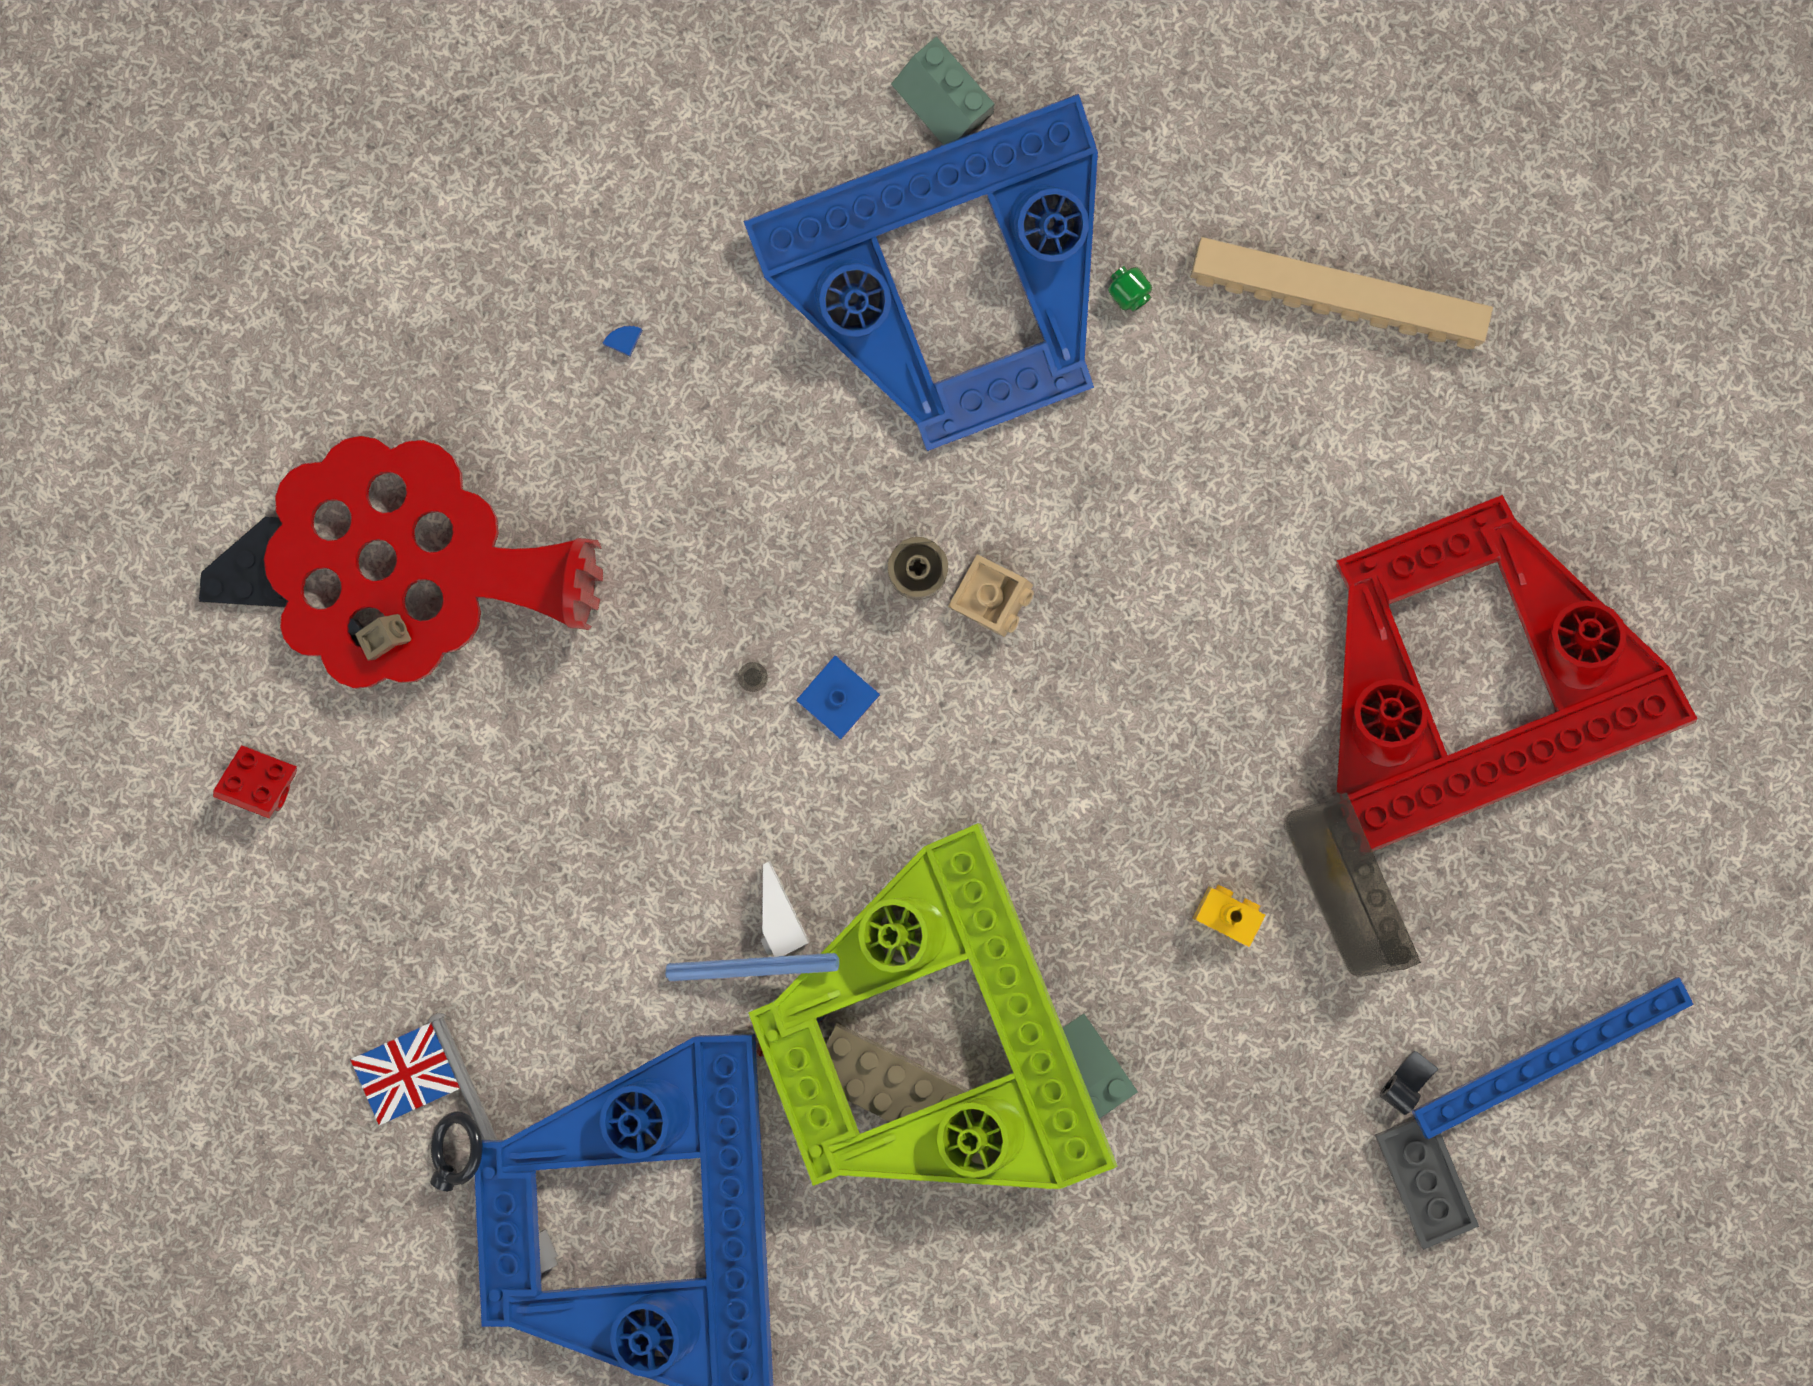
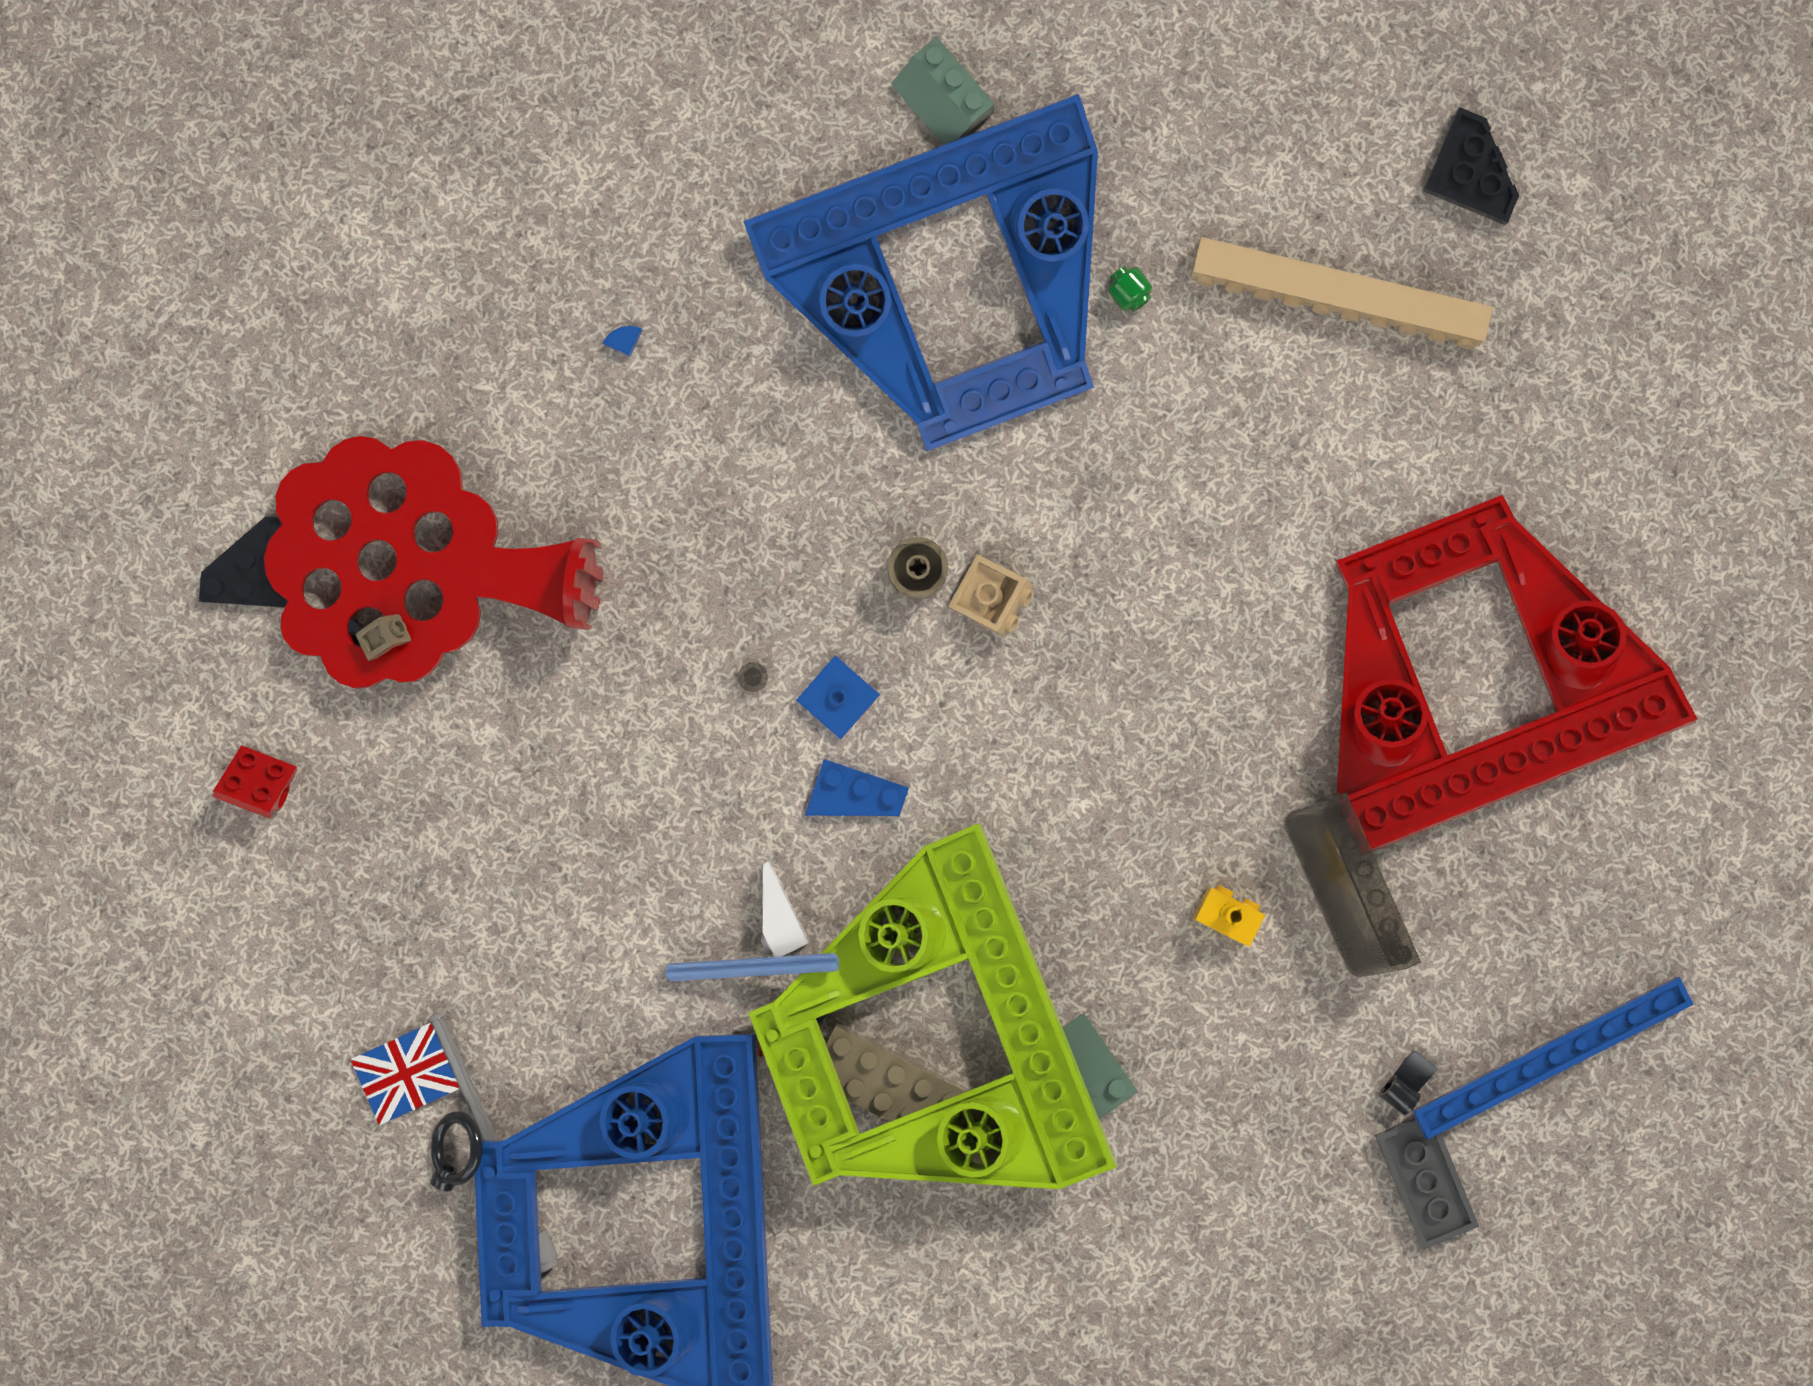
none -> blue wing [805,759,909,816]
none -> black plate [1423,107,1519,225]

